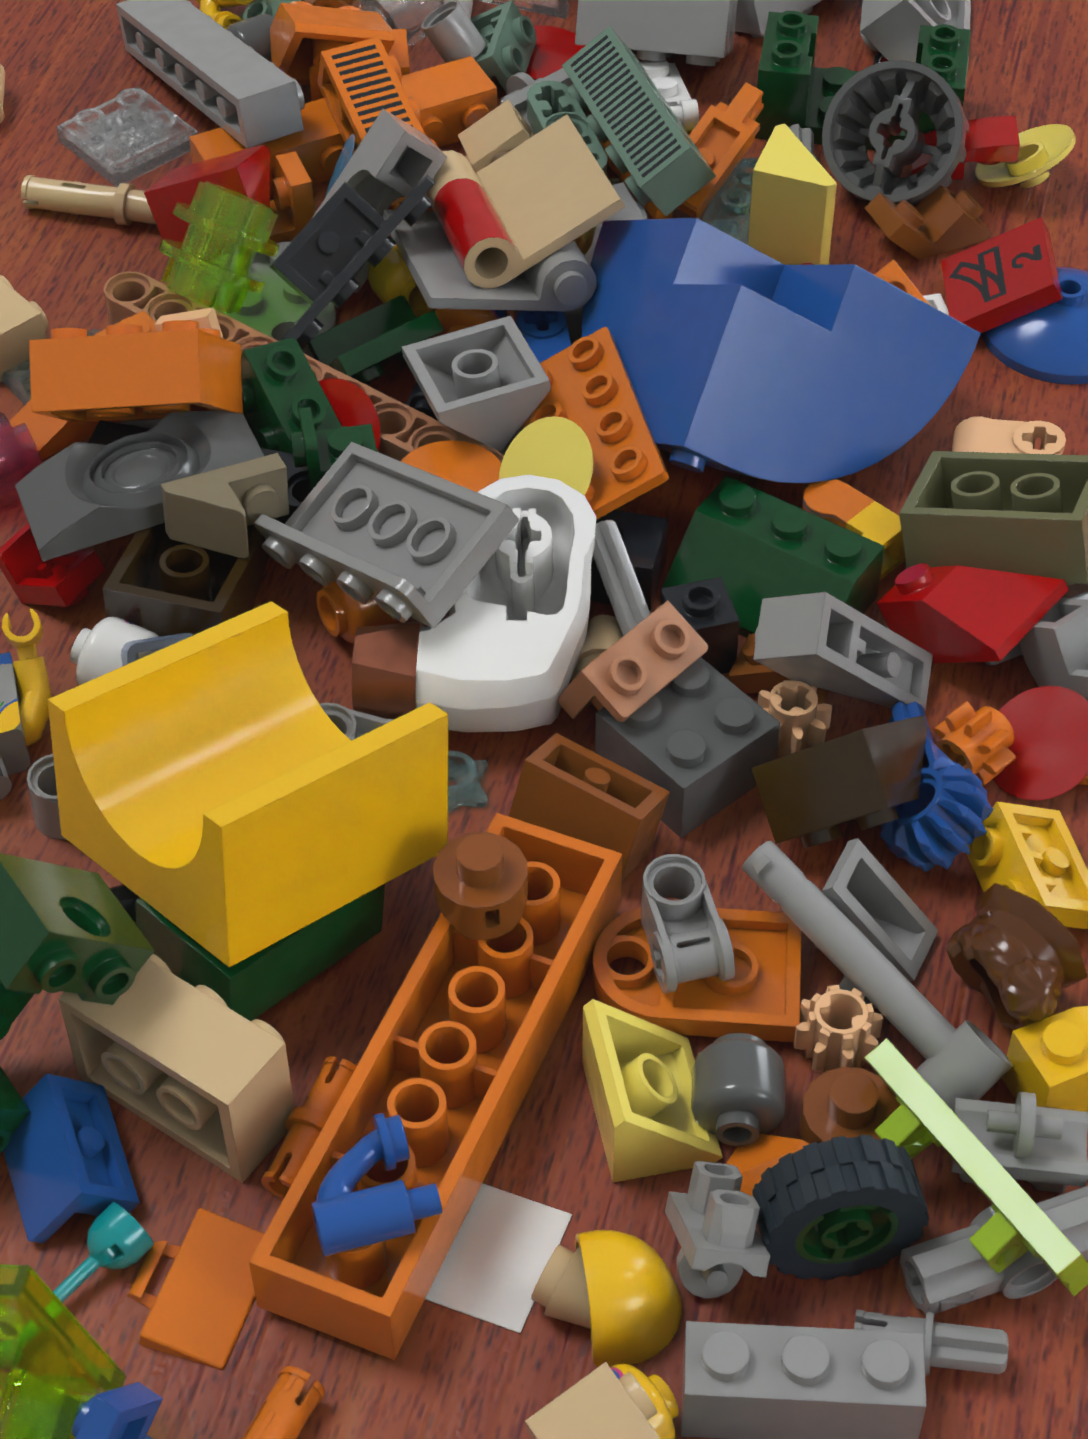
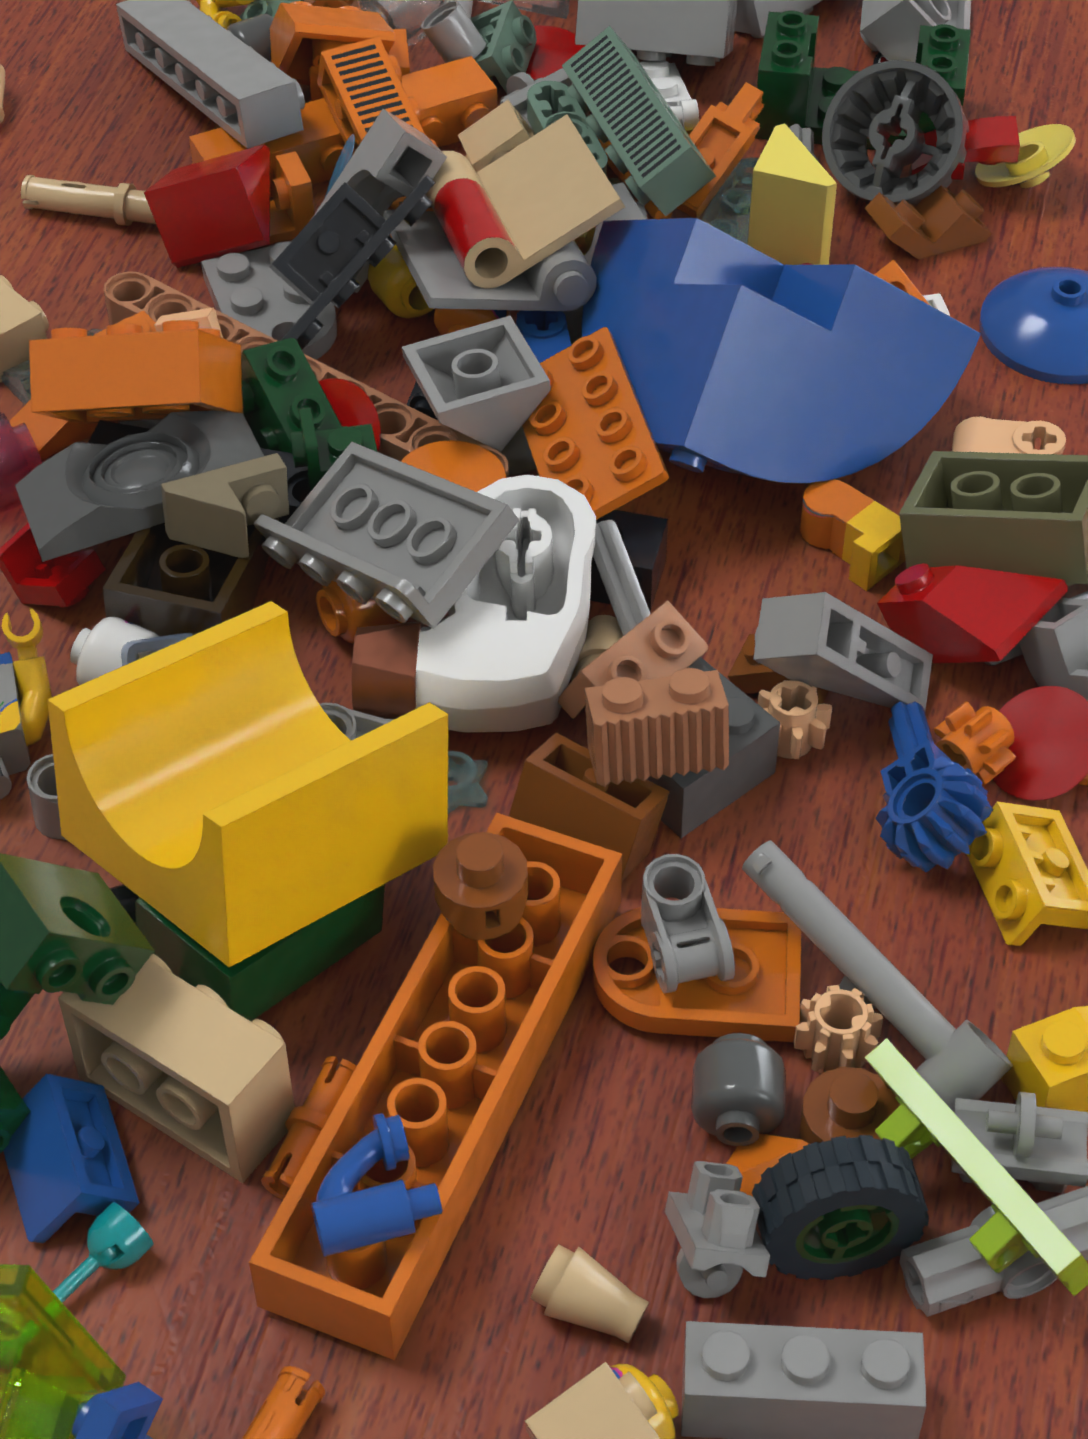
clear tile [56,87,198,187] -> none
orange piece [127,1208,264,1370] -> none
clear neon green piece [158,181,281,314] -> none
dark green bracket [308,296,444,385] -> none
white sticker [425,1183,572,1333] -> none
light yellow sticker [499,416,593,495] -> none
yellow helmet [575,1230,682,1367] -> none
light yellow slope [582,999,723,1183] -> none
black brick [661,577,740,674] -> none
dark green slope [662,476,885,638] -> none
dark brown slope [751,715,927,849] -> none
light grey slope [815,839,939,981] -> none
light grey axle [854,1309,1009,1375] -> none
red tile [941,217,1062,333] -> none
reddish brown piece [946,883,1088,1030] -> none
none -> nougat brick [584,668,729,787]

